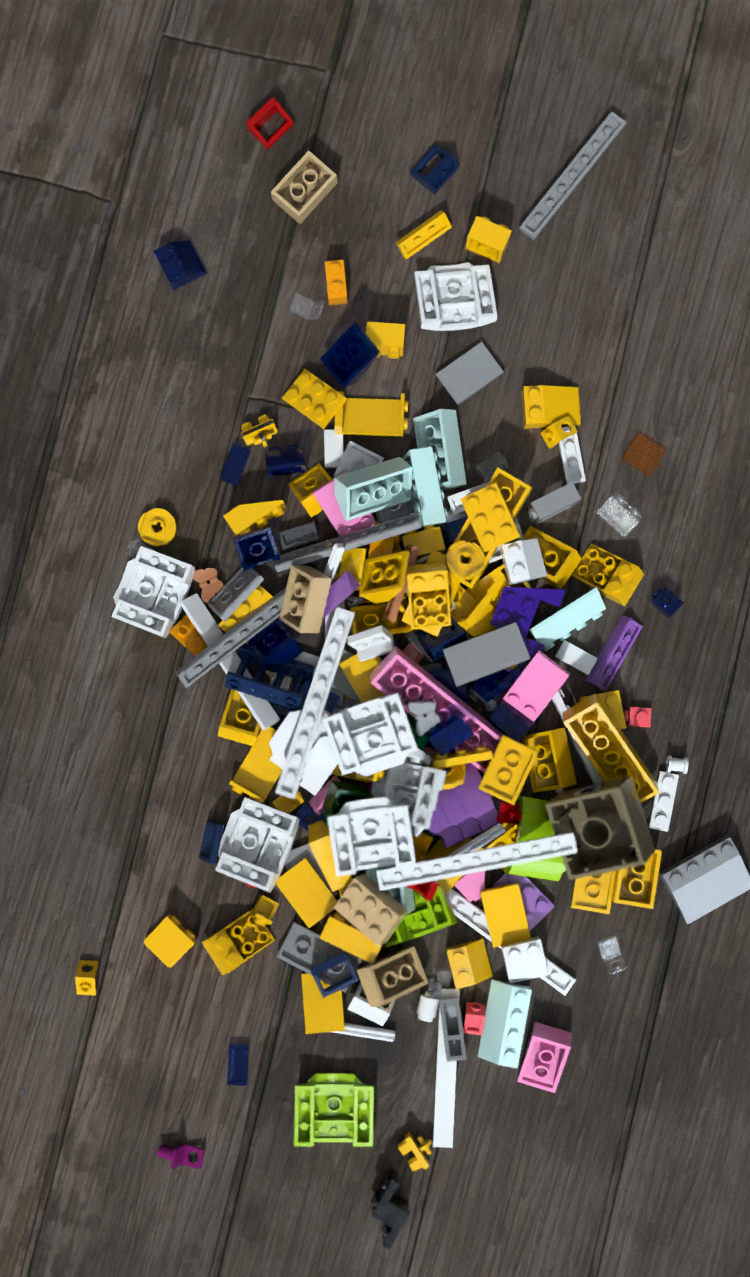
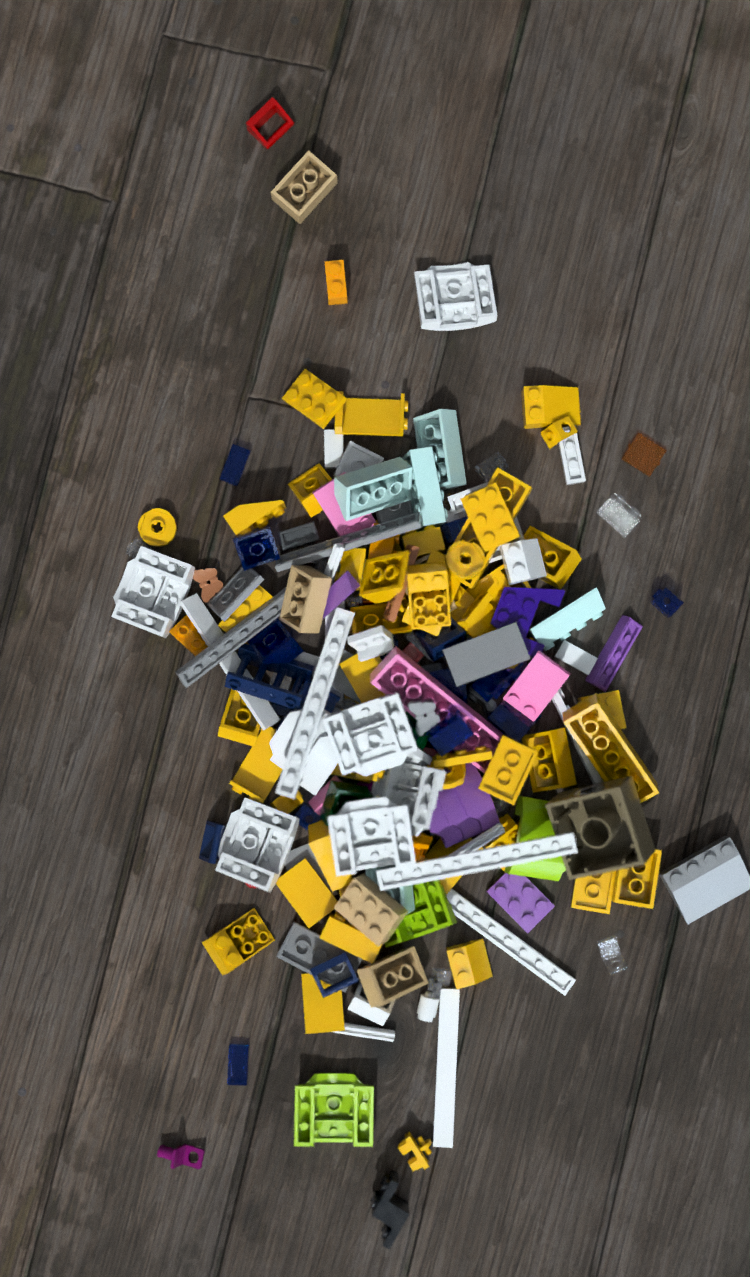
yellow bracket [75,960,98,995] -> none
yellow bracket [144,914,197,968] -> none
clear blue slope [154,240,207,291] -> none
yellow hips [241,414,278,447] -> none
yellow bracket [250,895,279,927] -> none
clear blue slope [265,444,307,477] -> none
clear bracket [288,293,325,321] -> none
clear blue slope [320,322,380,388] -> none
yellow brick [365,322,405,359] -> none
yellow plate [396,210,452,260] -> none
red bracket [406,880,440,901] -> none
dark blue tile [409,145,459,194] -> none
light grey tile [435,342,504,406] -> none
light grey slope [439,998,467,1062] -> none
bright pink slope [454,871,485,902] -> none
coral bracket [463,1002,485,1035] -> none
yellow brick [465,216,512,263] -> none
light aqua slope [477,979,532,1068] -> none
yellow tile [480,882,531,948] -> none
red tile [496,802,522,823] -> none
white slope [501,936,548,984] -> none
bright pink slope [517,1022,572,1093] -> none
light grey plate [519,111,627,240] -> none
light grey window [527,482,581,525] -> none
yellow slope [571,544,644,607] -> none
coral bracket [624,707,652,727] -> none
white plate [648,771,679,832] -> none
white bush [666,755,688,774] -> none

